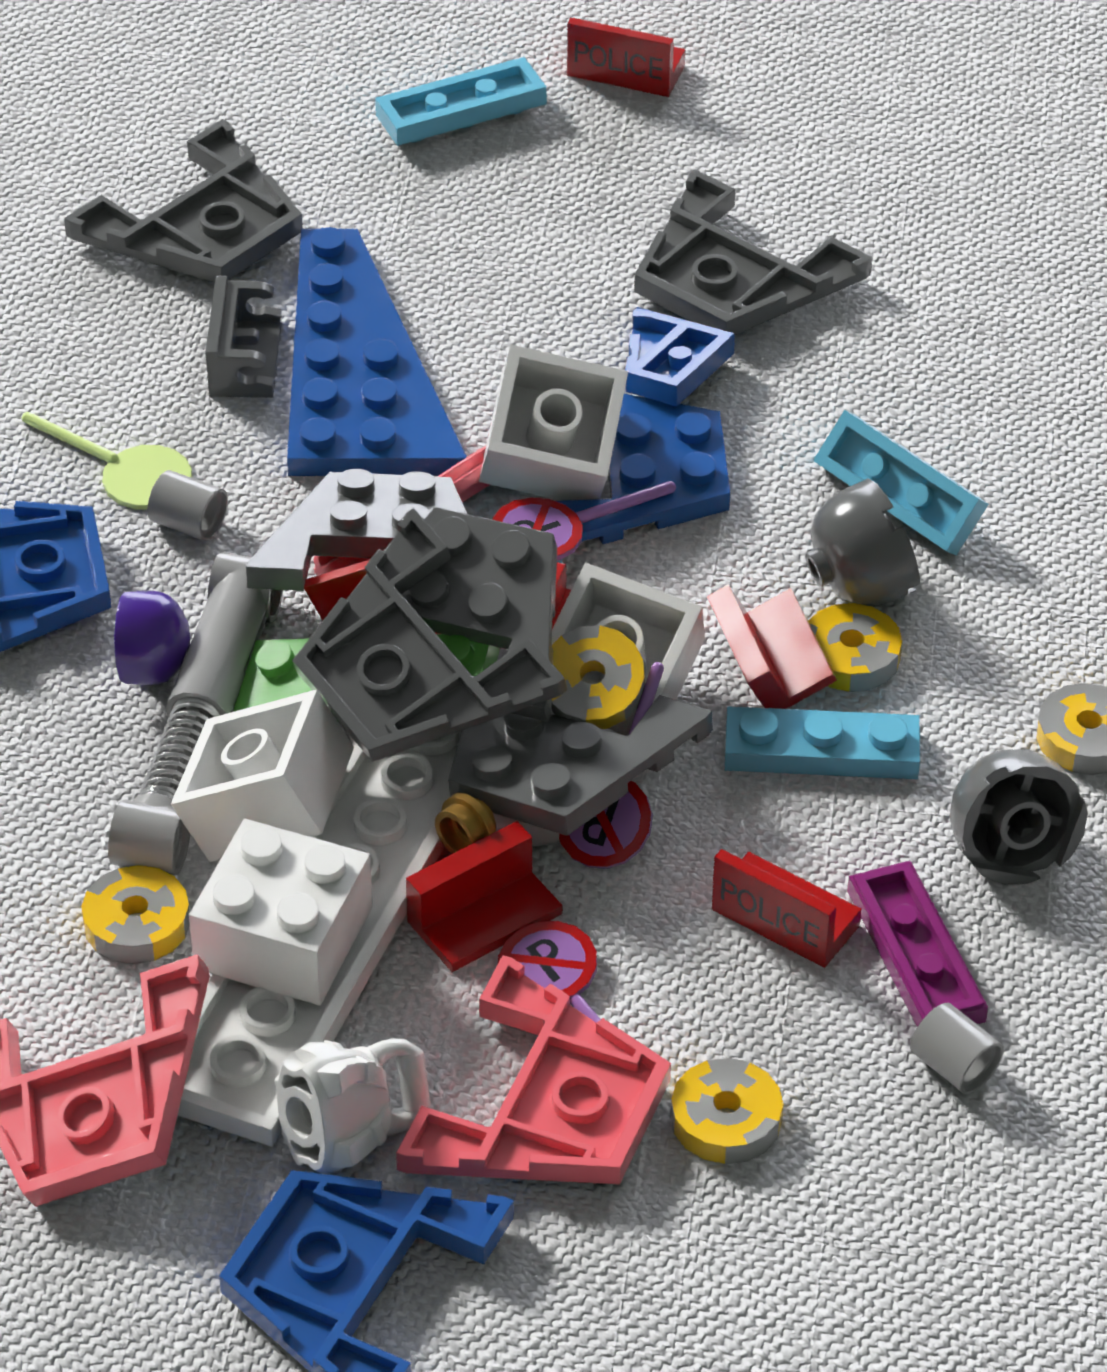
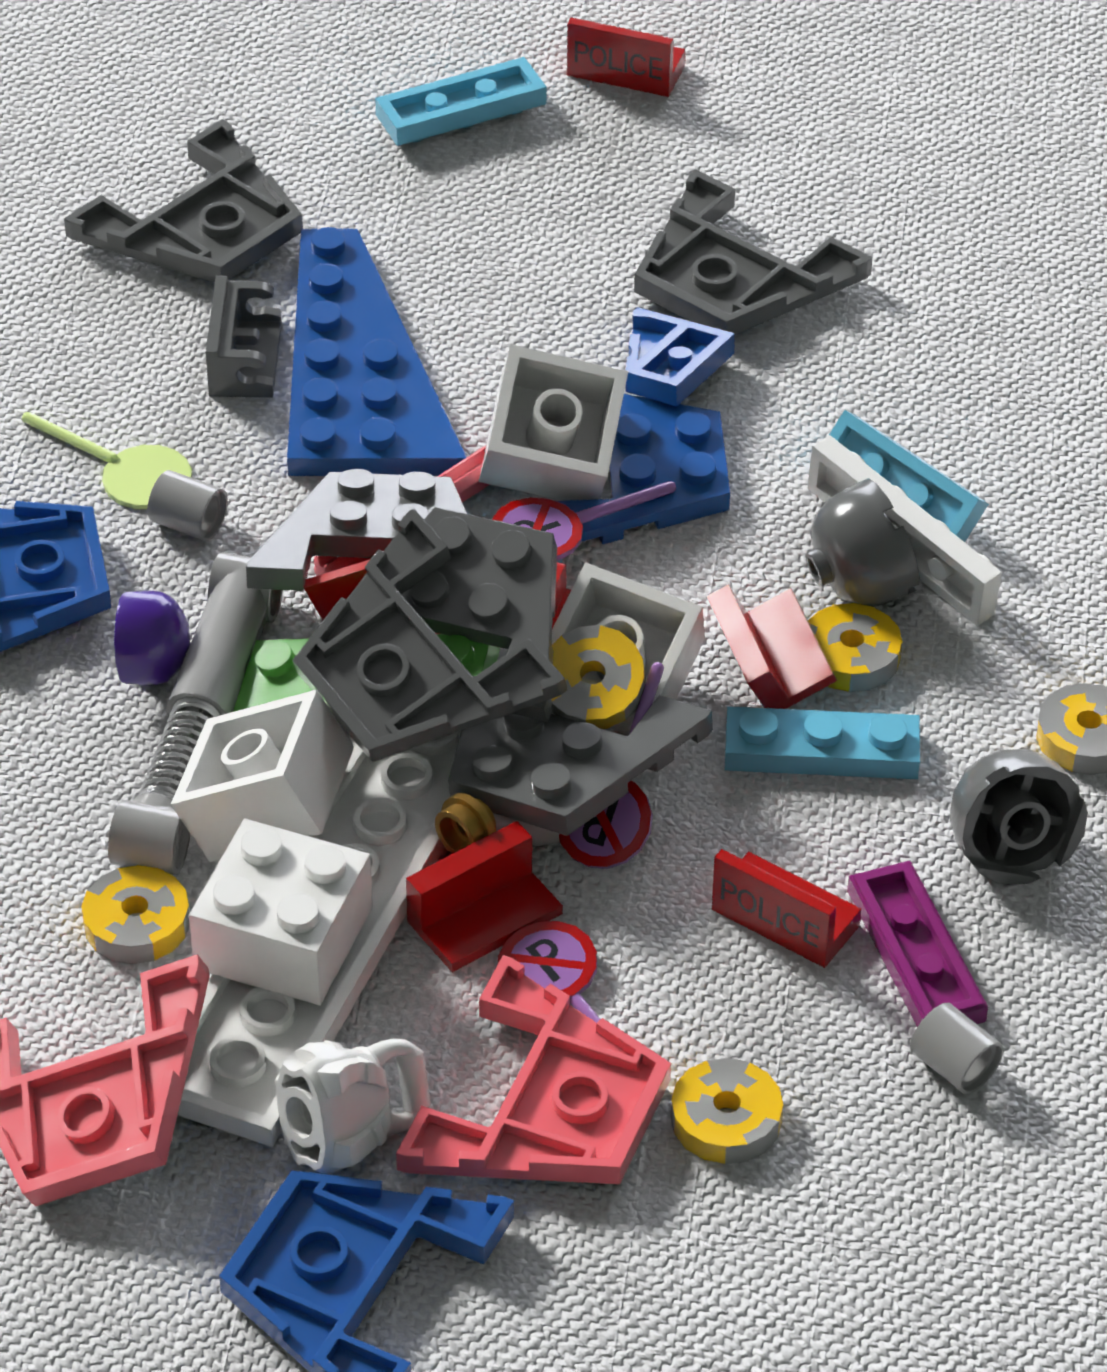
none -> white plate [807,435,1002,626]

